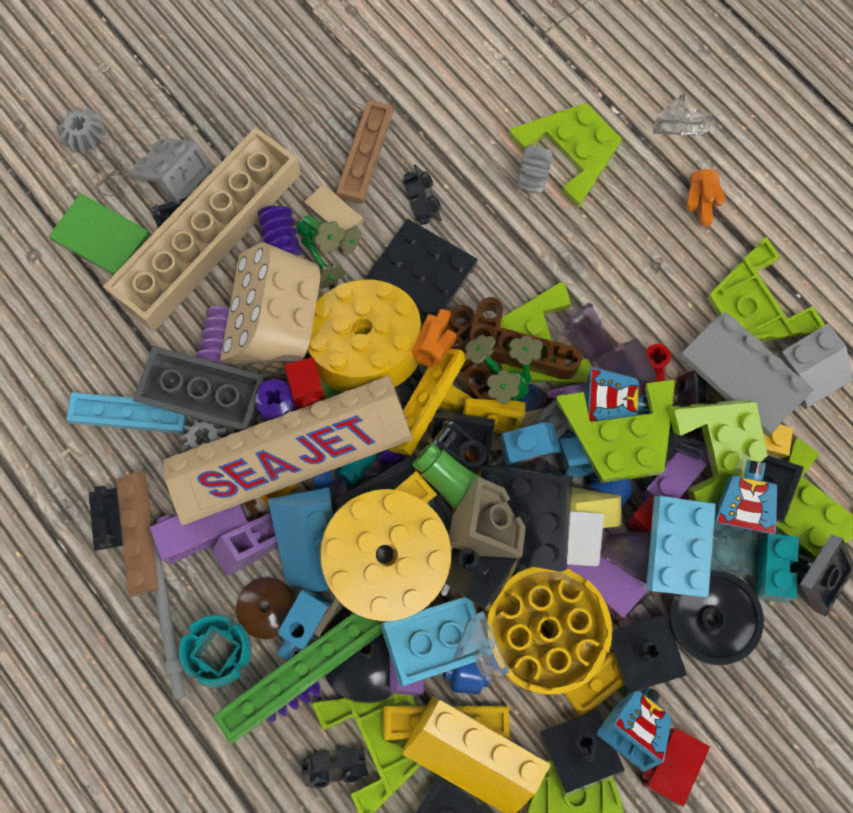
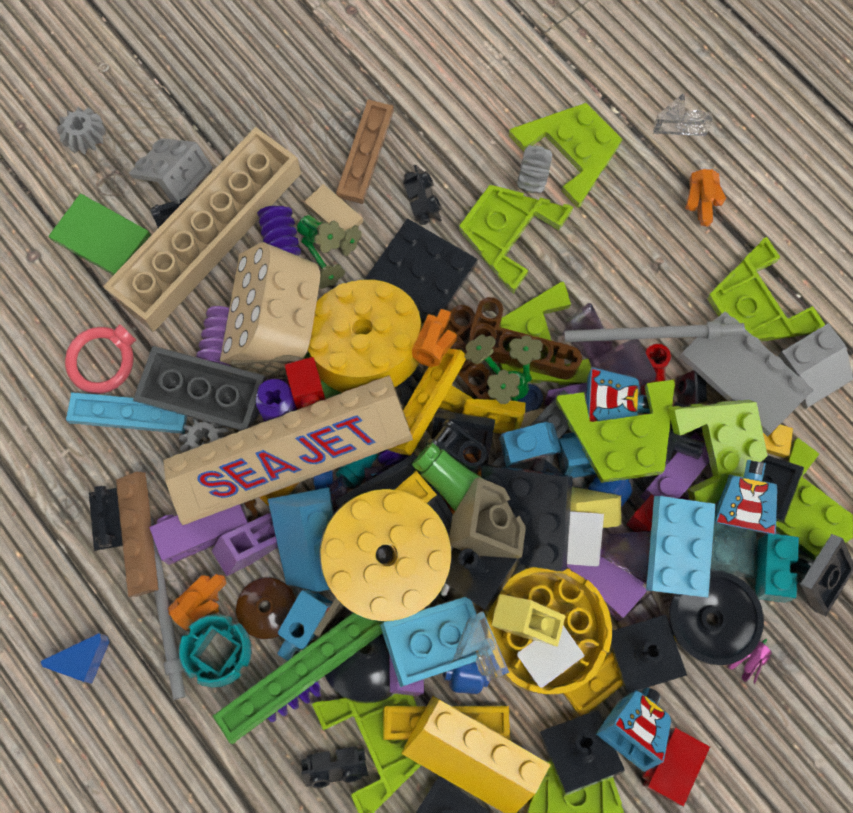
none -> blue slope [40,633,110,684]
none -> coral piece [65,324,136,394]
none -> orange rock [167,574,227,632]
none -> lime wing [459,185,573,294]
none -> light yellow slope [492,594,565,647]
none -> white sticker [517,626,585,688]
none -> light grey bar [565,321,745,342]
none -> flat silver piece [728,639,772,684]

